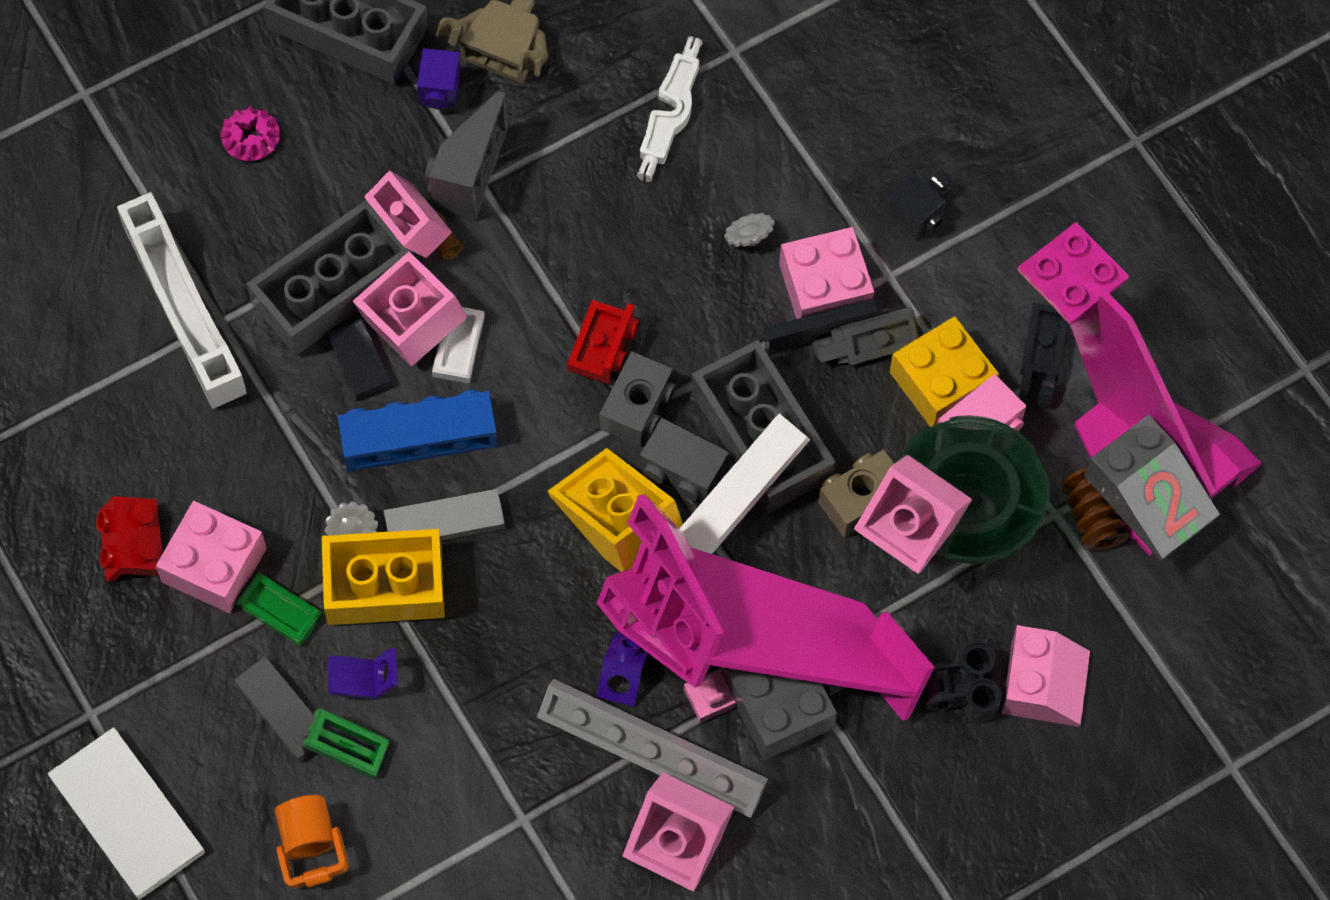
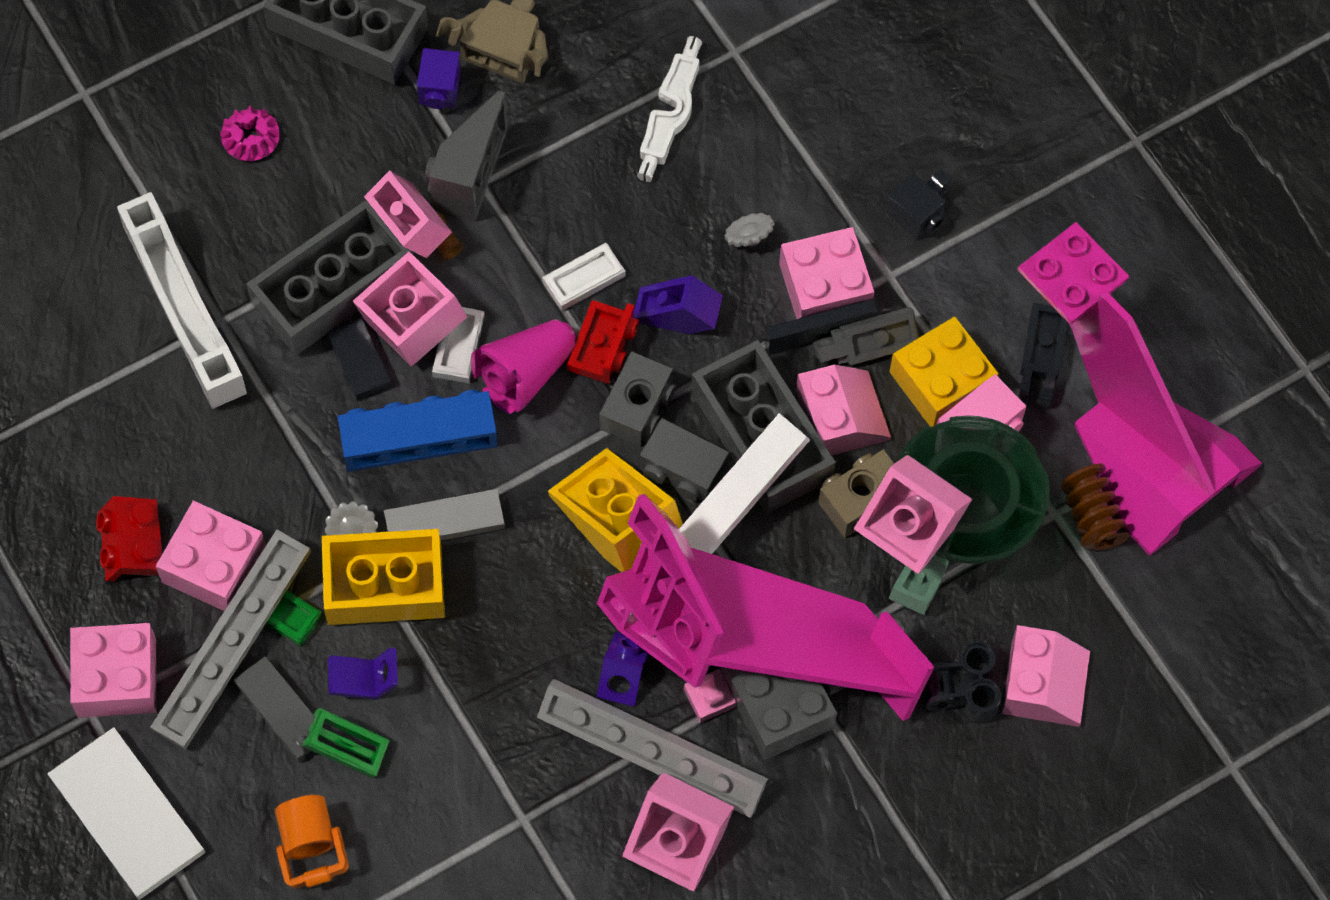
dark grey slope [1084,415,1220,561] -> none
none -> bright pink brick [70,623,157,718]
none -> light grey plate [150,530,311,750]
none -> dark pink cone [470,319,576,414]
none -> white tile [542,243,625,311]
none -> dark purple slope [634,275,723,334]
none -> bright pink slope [796,365,891,456]
none -> sand green bracket [889,554,949,615]

